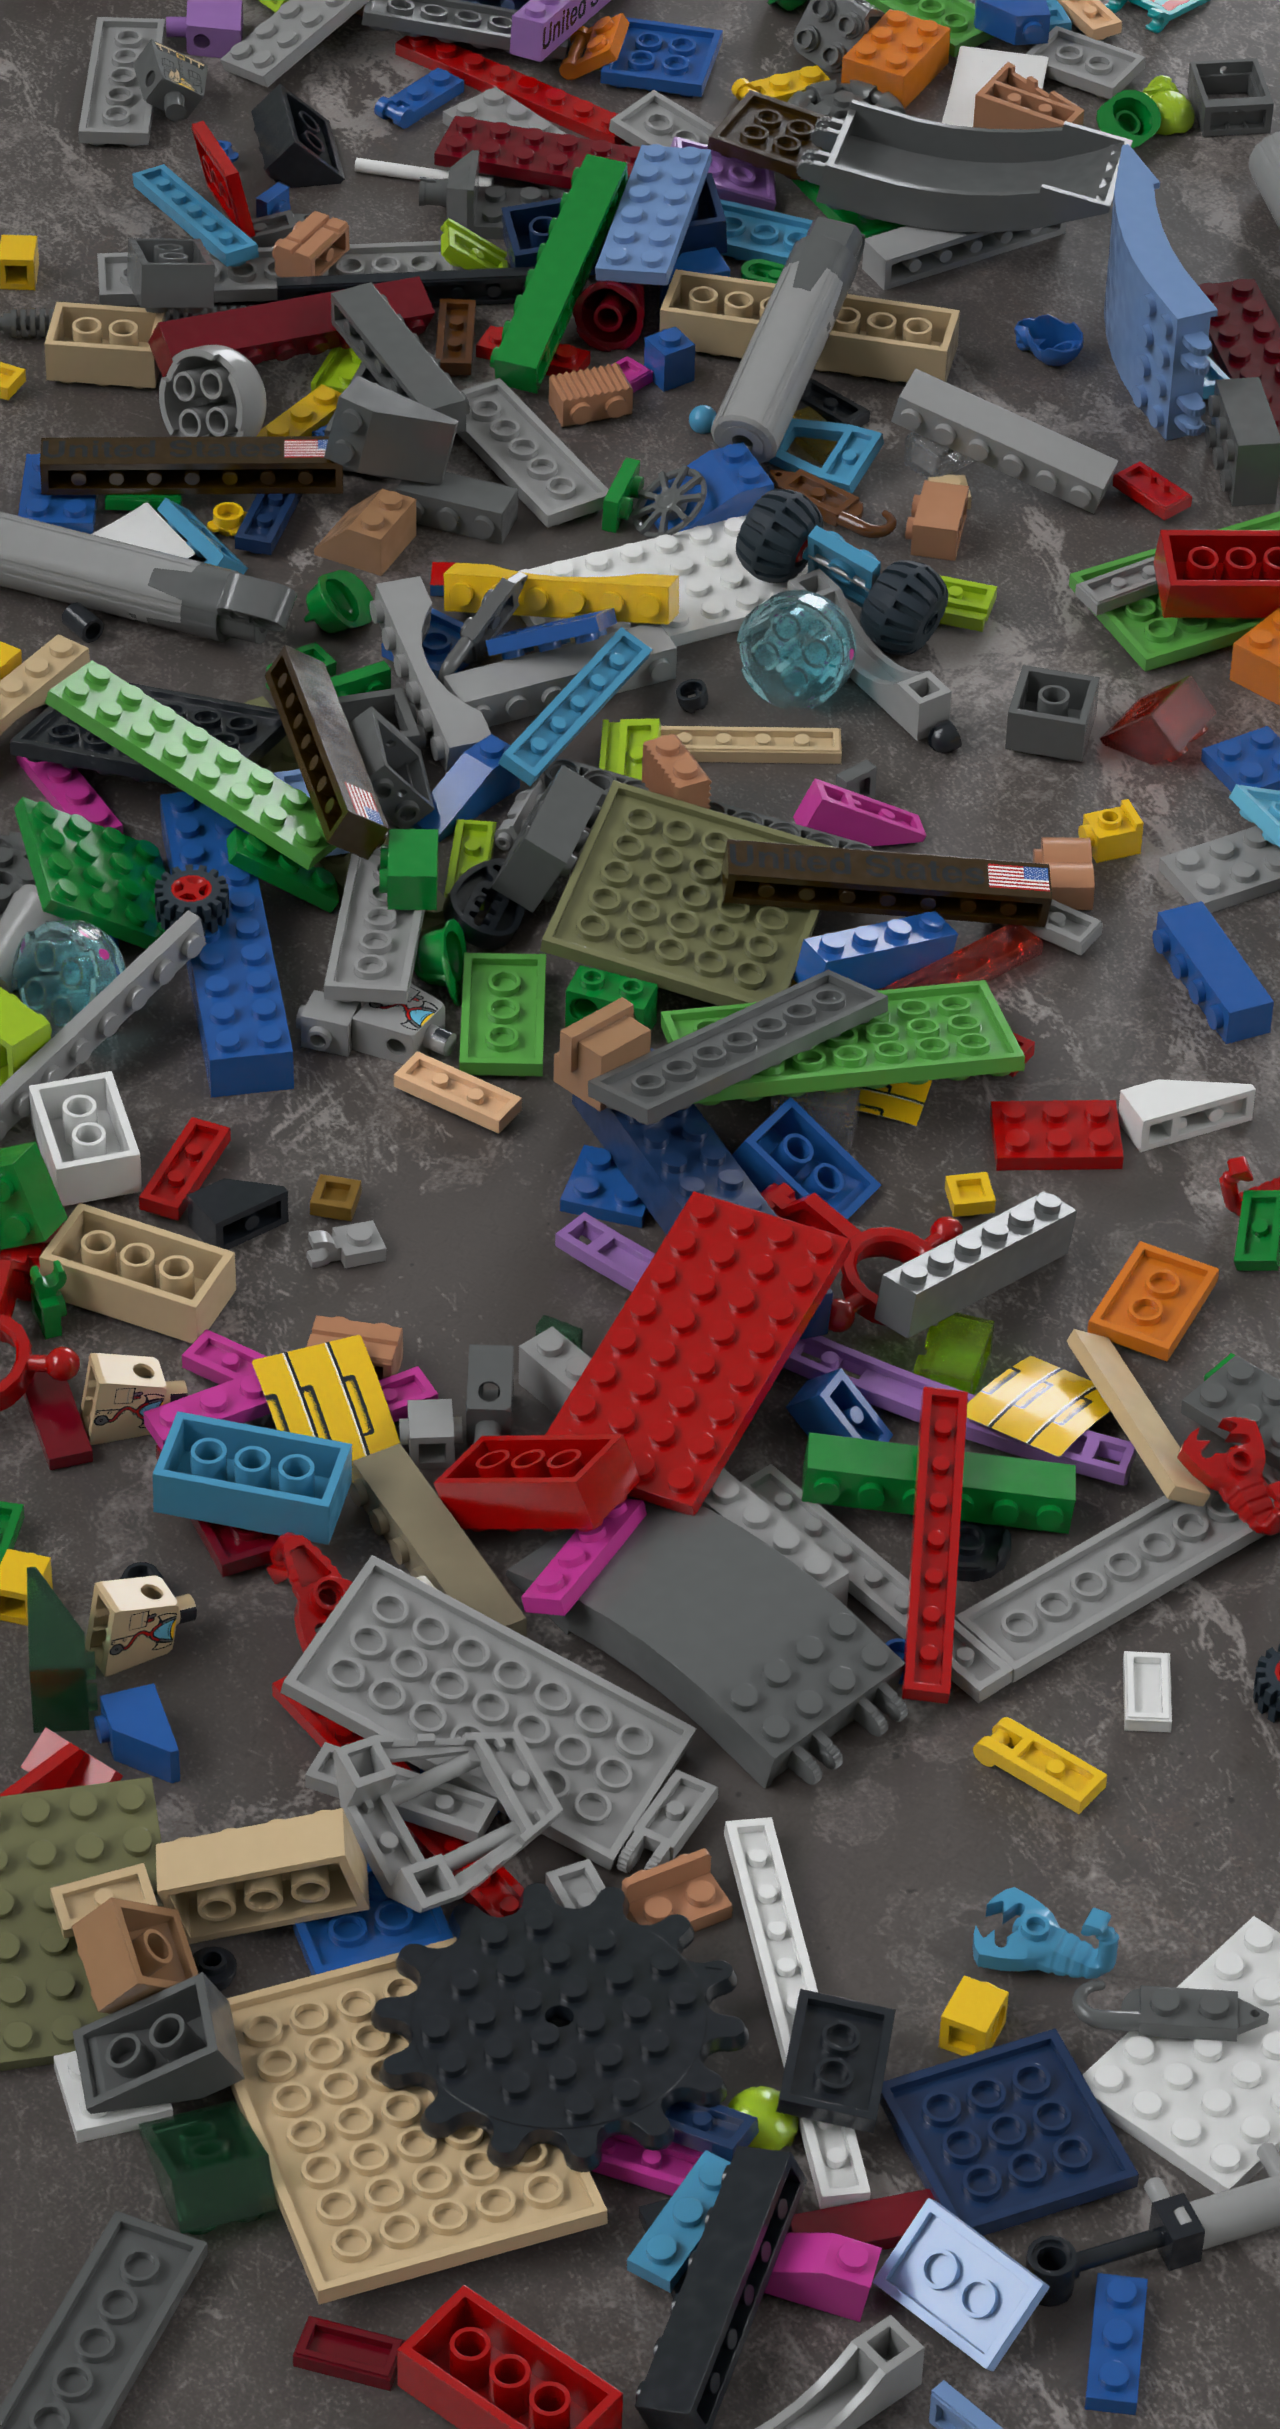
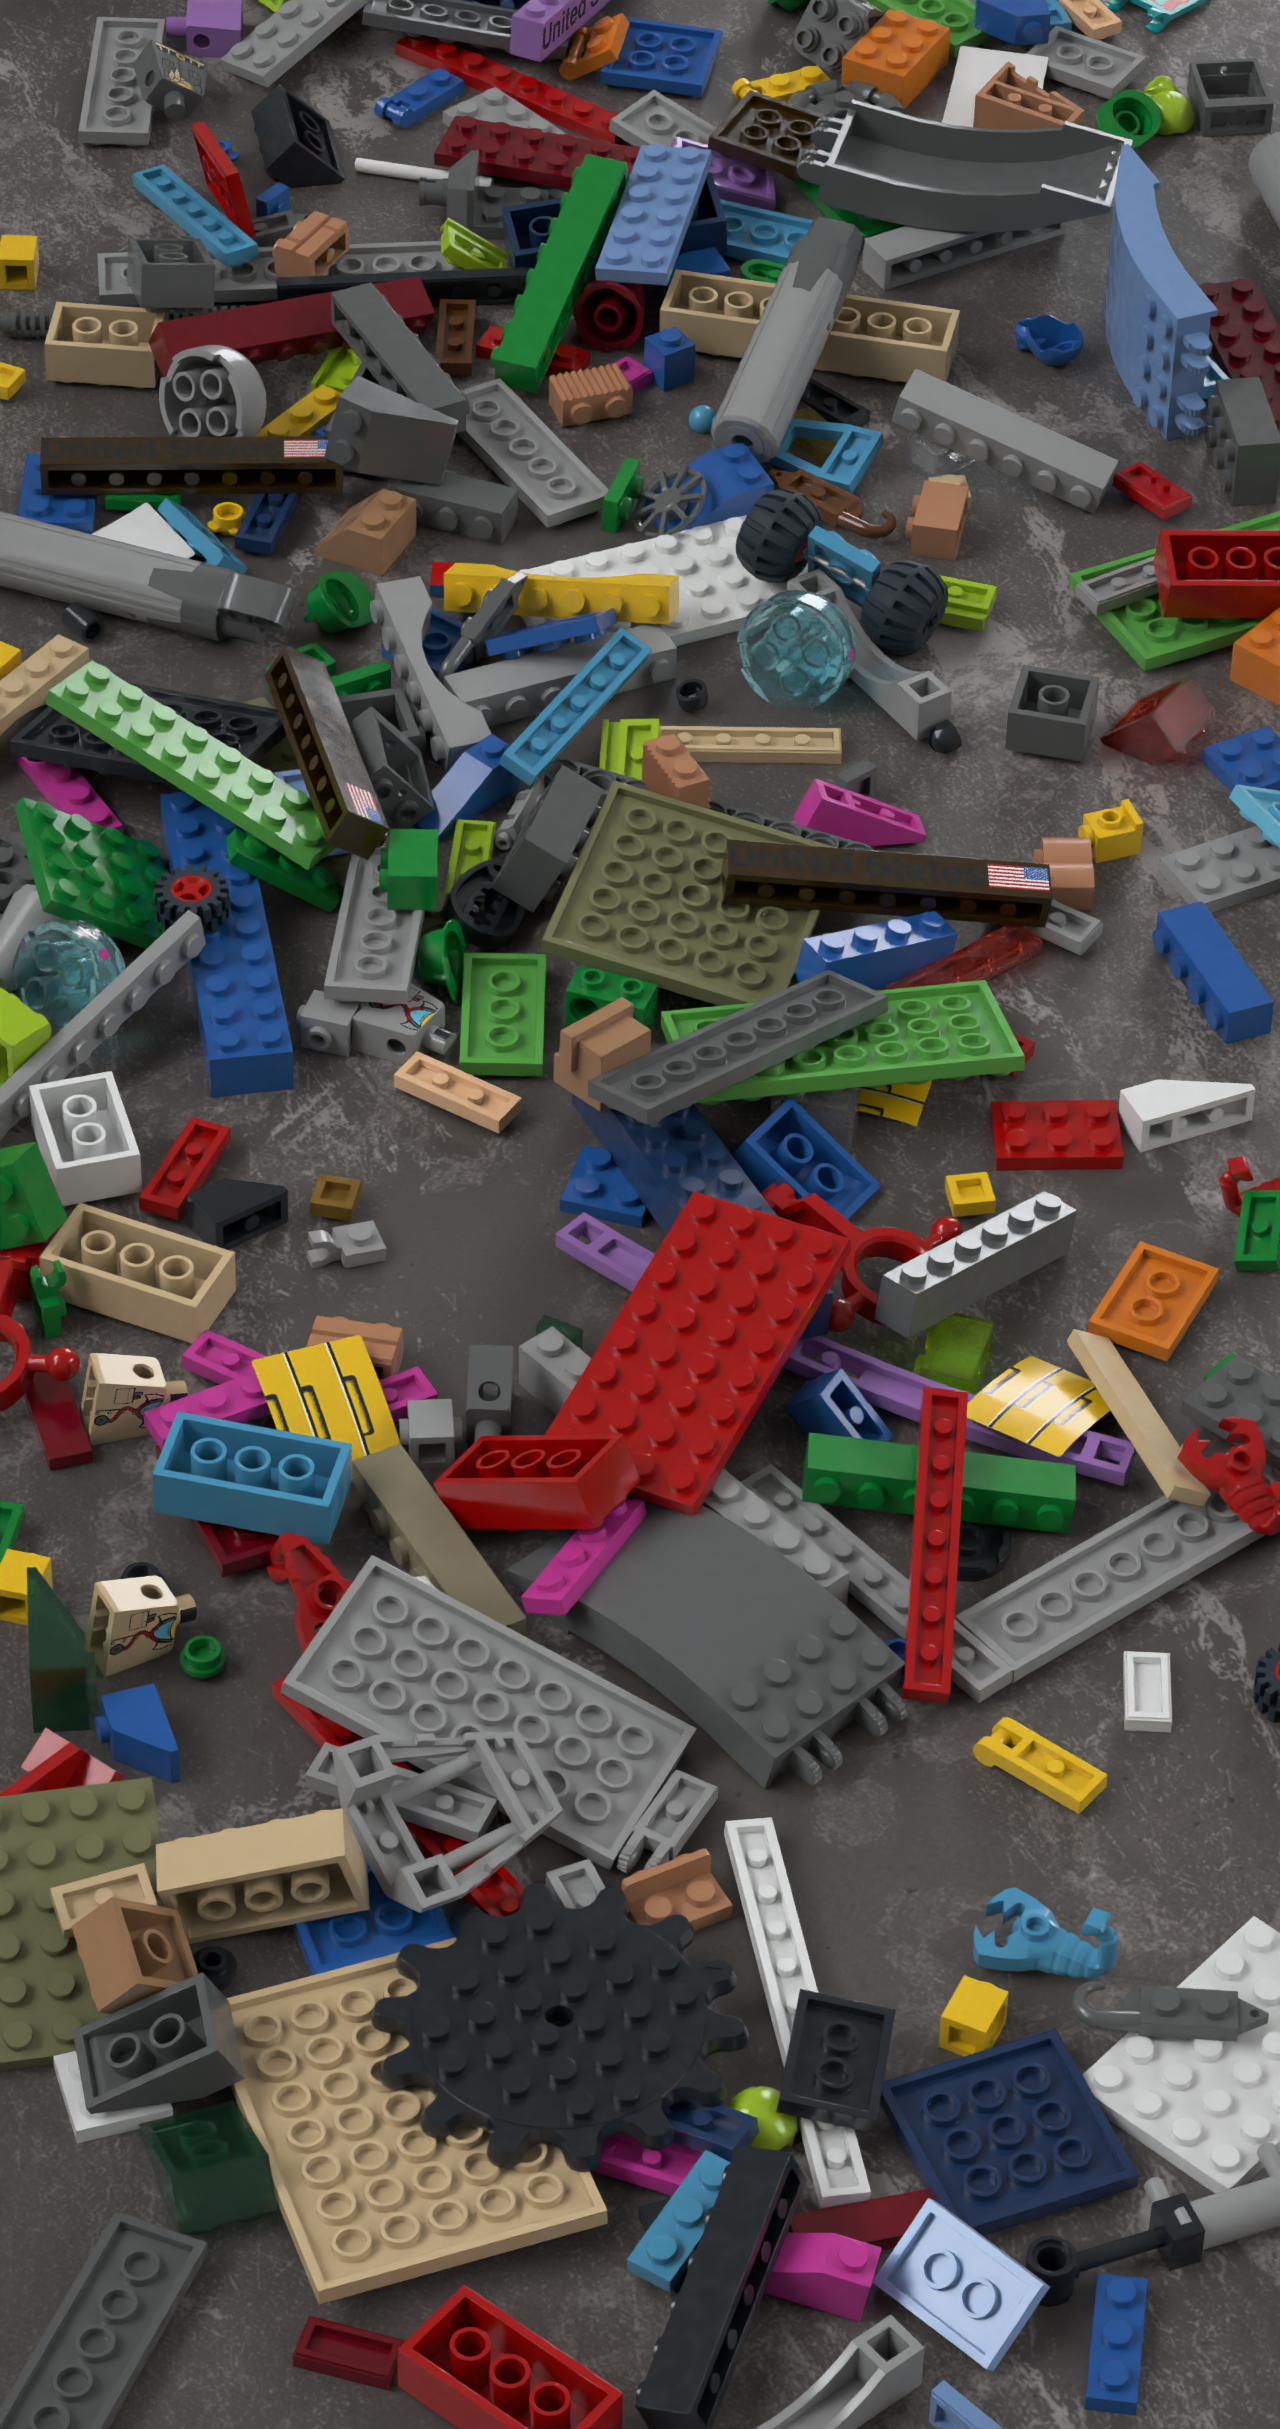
none -> green plate [180,1635,226,1678]

